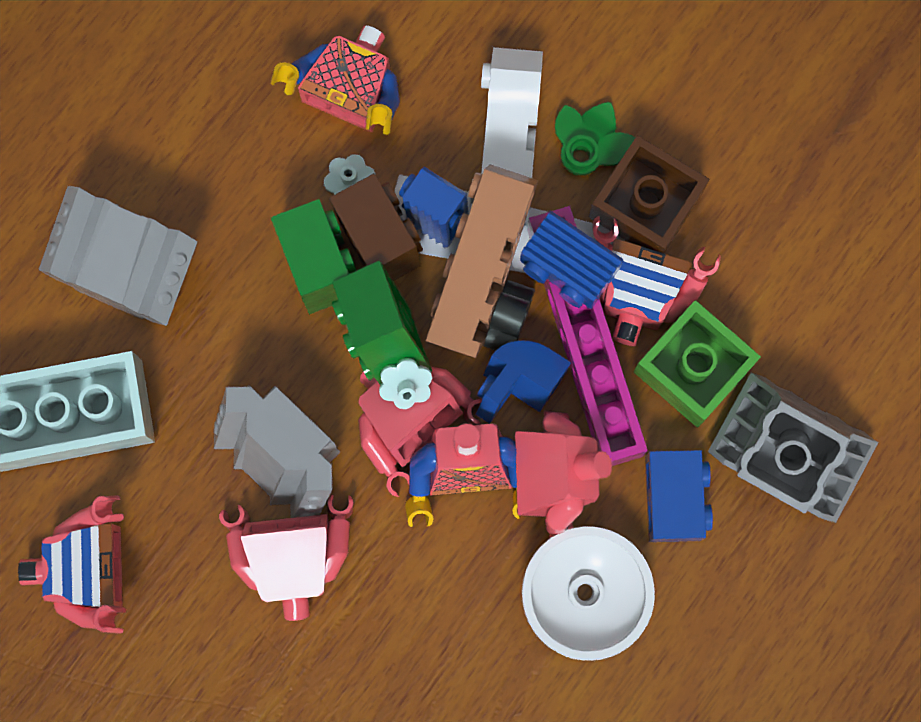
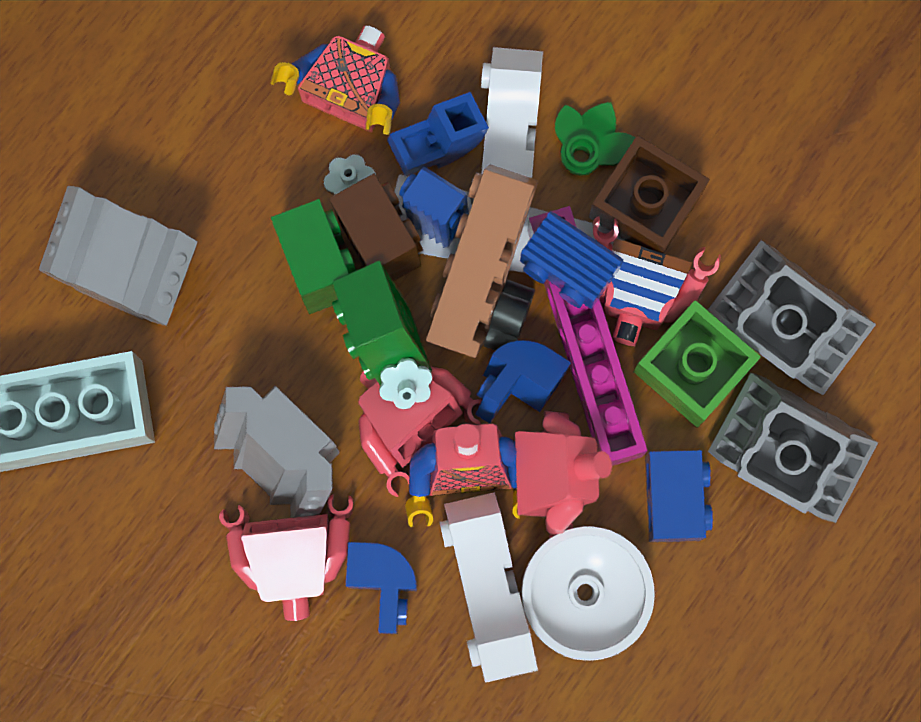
torso [18,495,126,634] -> none
none -> blue brick [346,542,418,634]
none -> blue brick [387,92,489,176]
none -> white brick [439,492,538,683]
none -> light grey slope [708,240,876,395]

